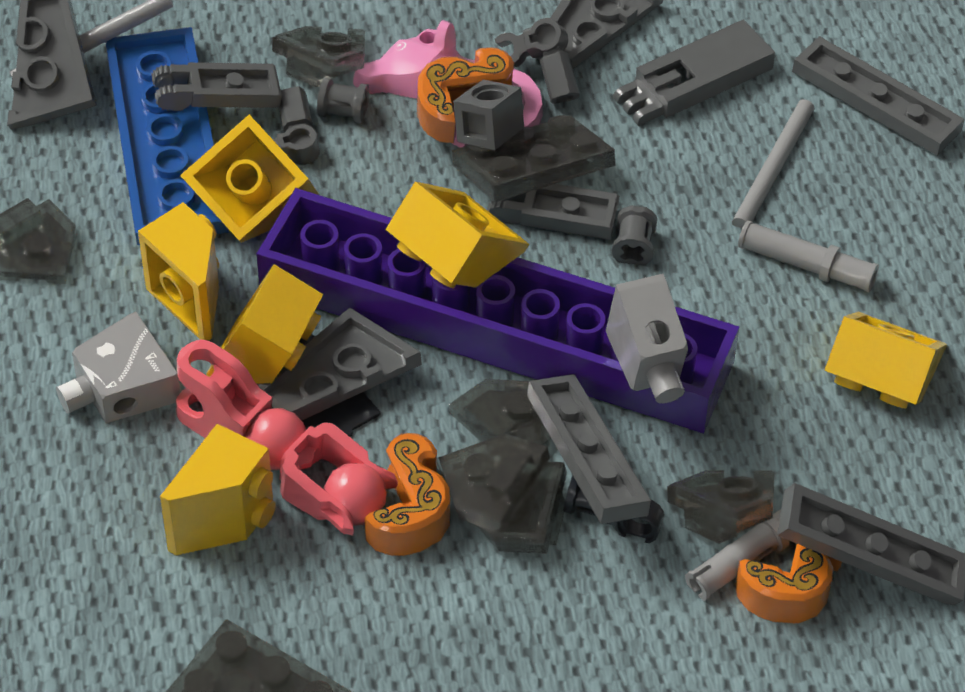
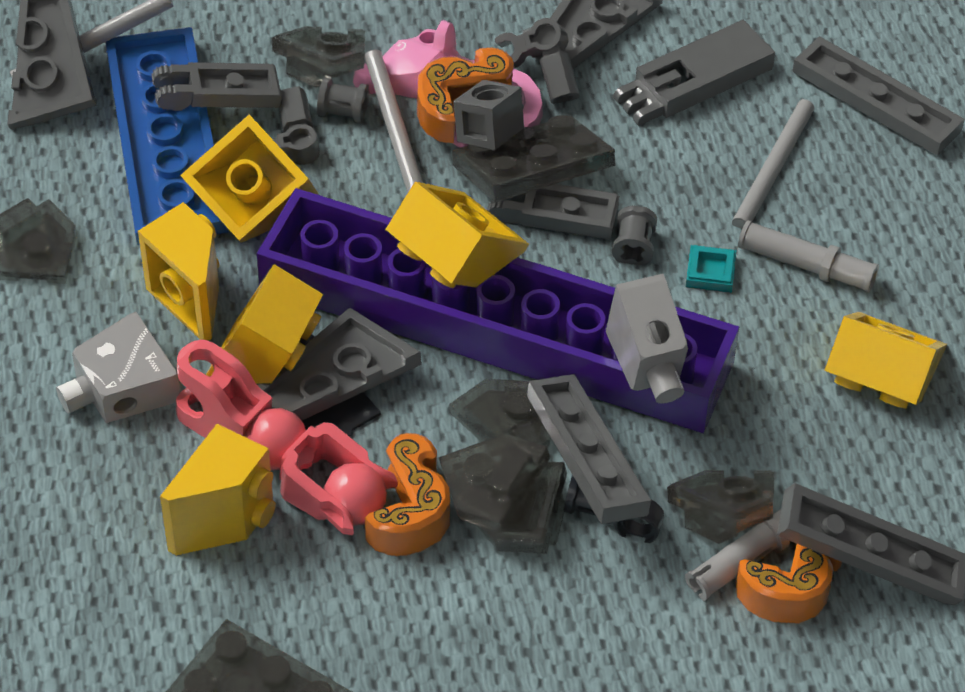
none -> light grey bar [364,50,423,193]
none -> teal tile [685,245,737,293]

